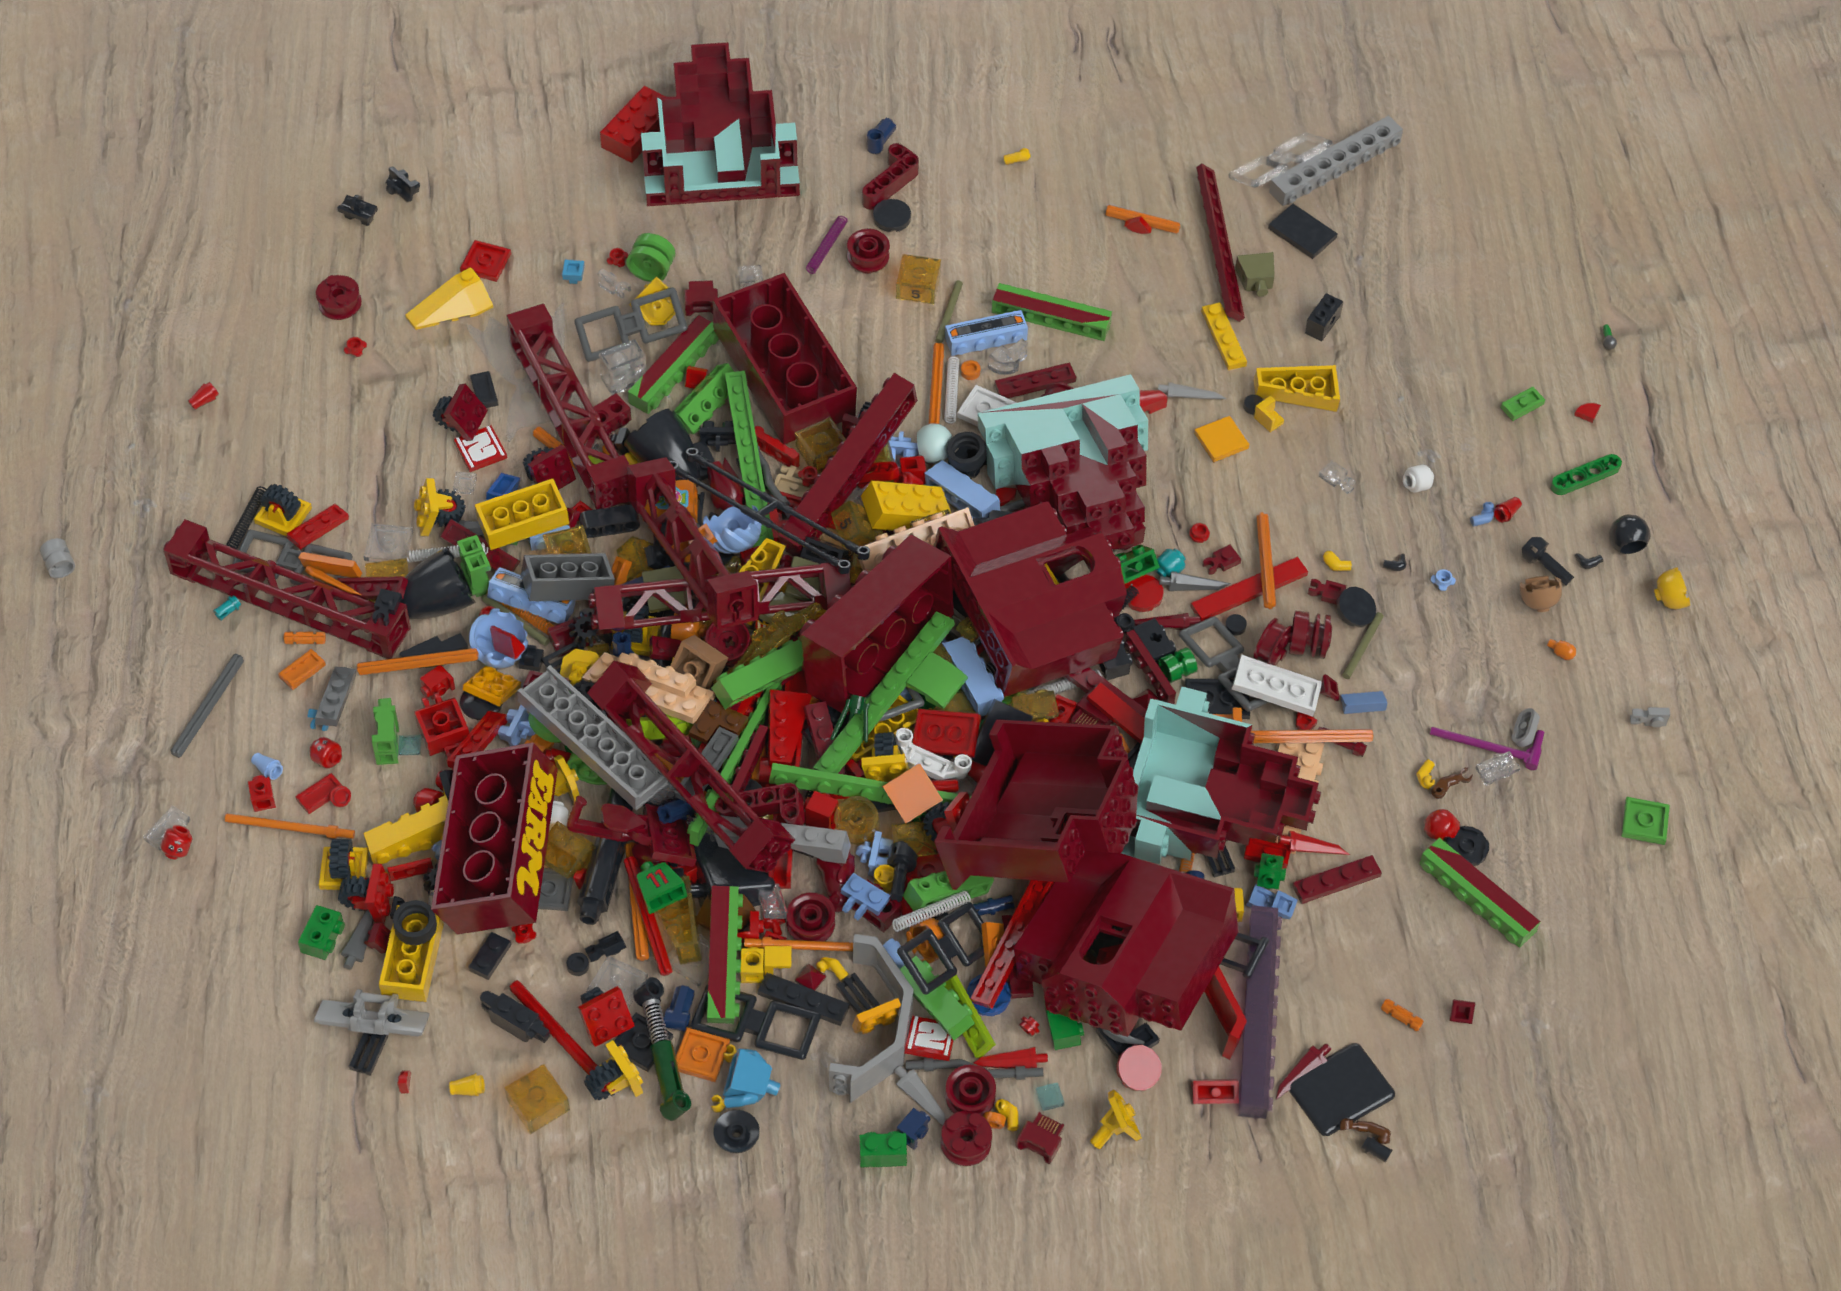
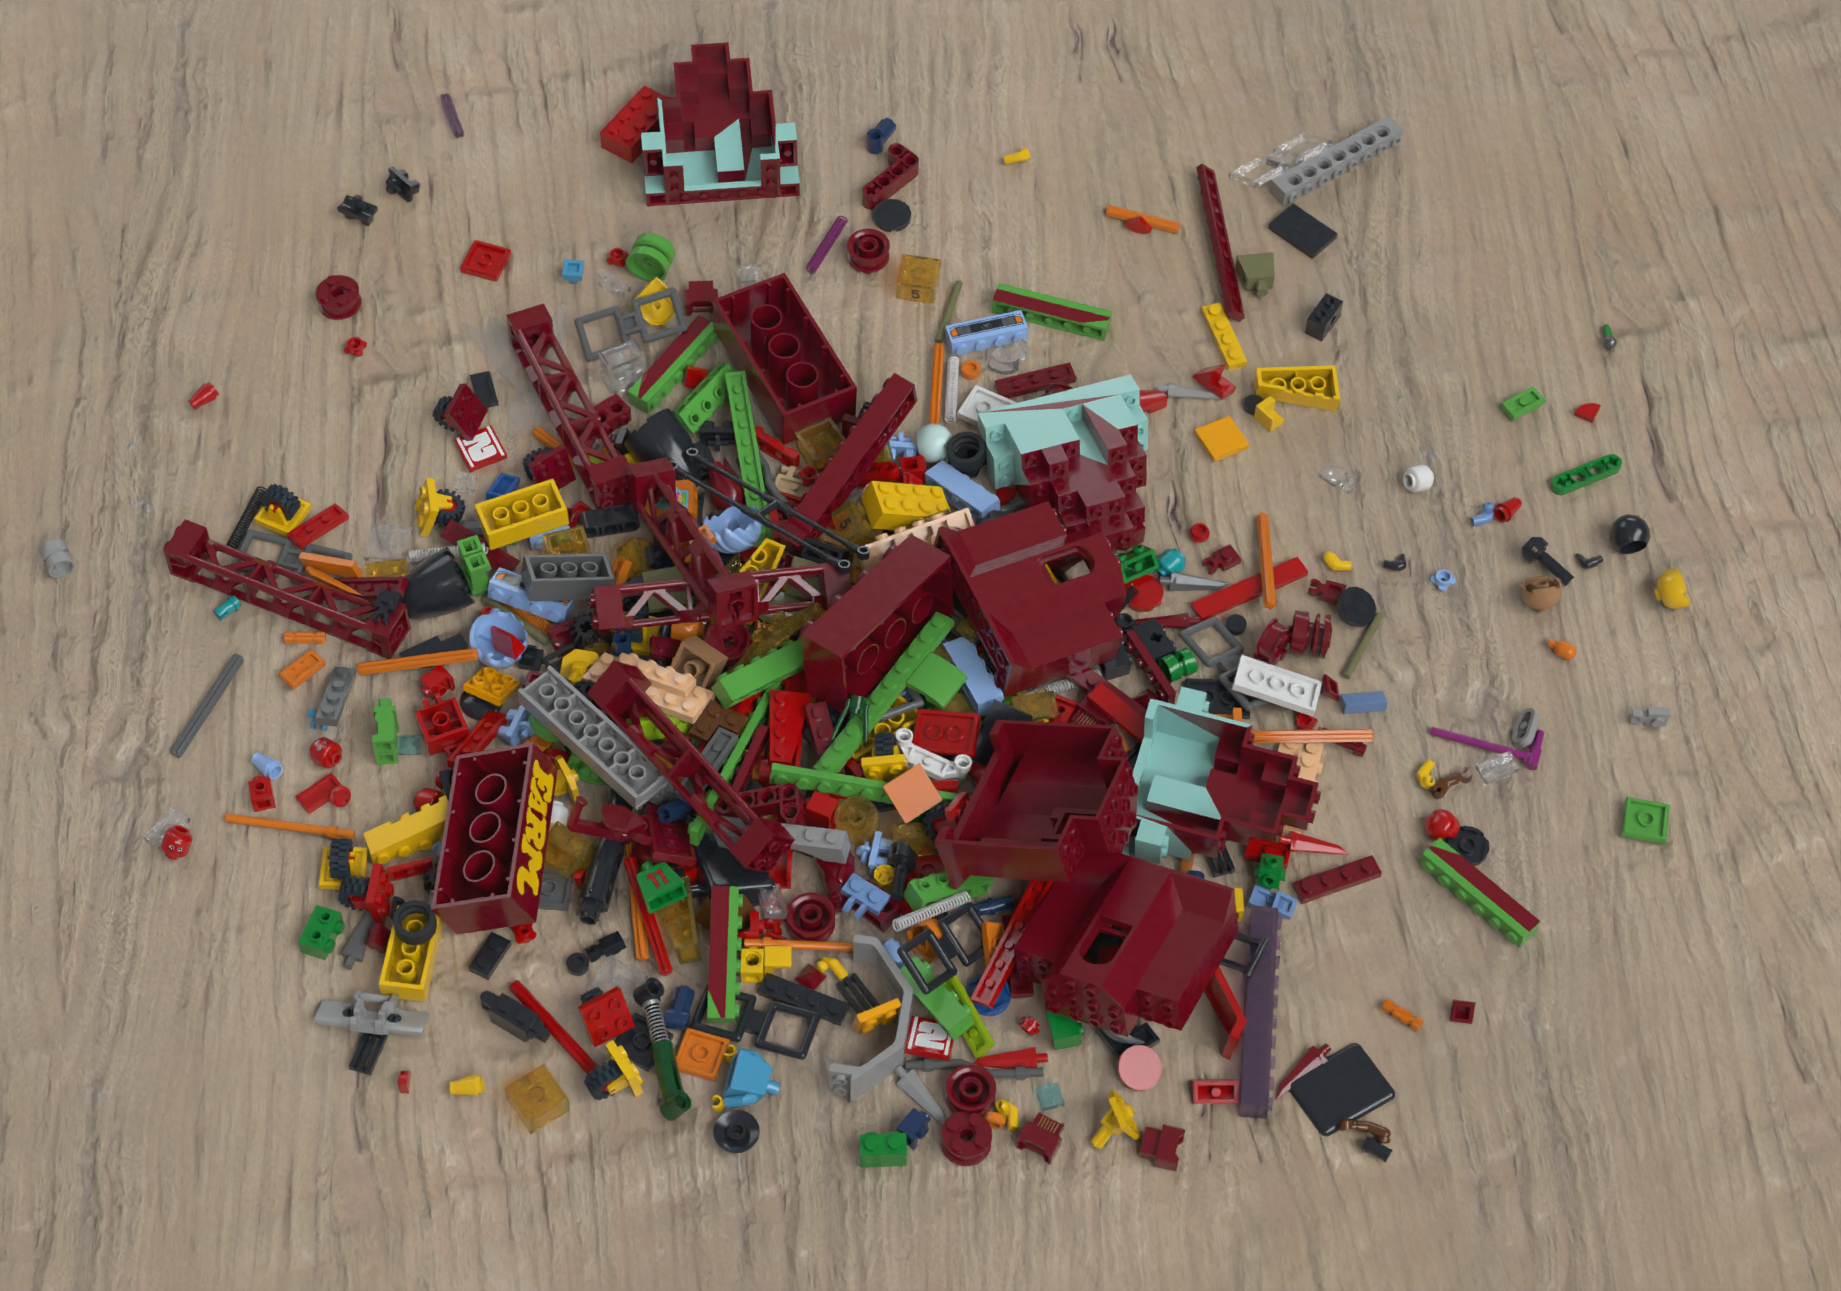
yellow wedge [405,267,493,330] -> none
none -> clear purple axle [440,93,464,138]
none -> dark red piece [1139,1124,1186,1172]
none -> red slope [1192,364,1236,400]

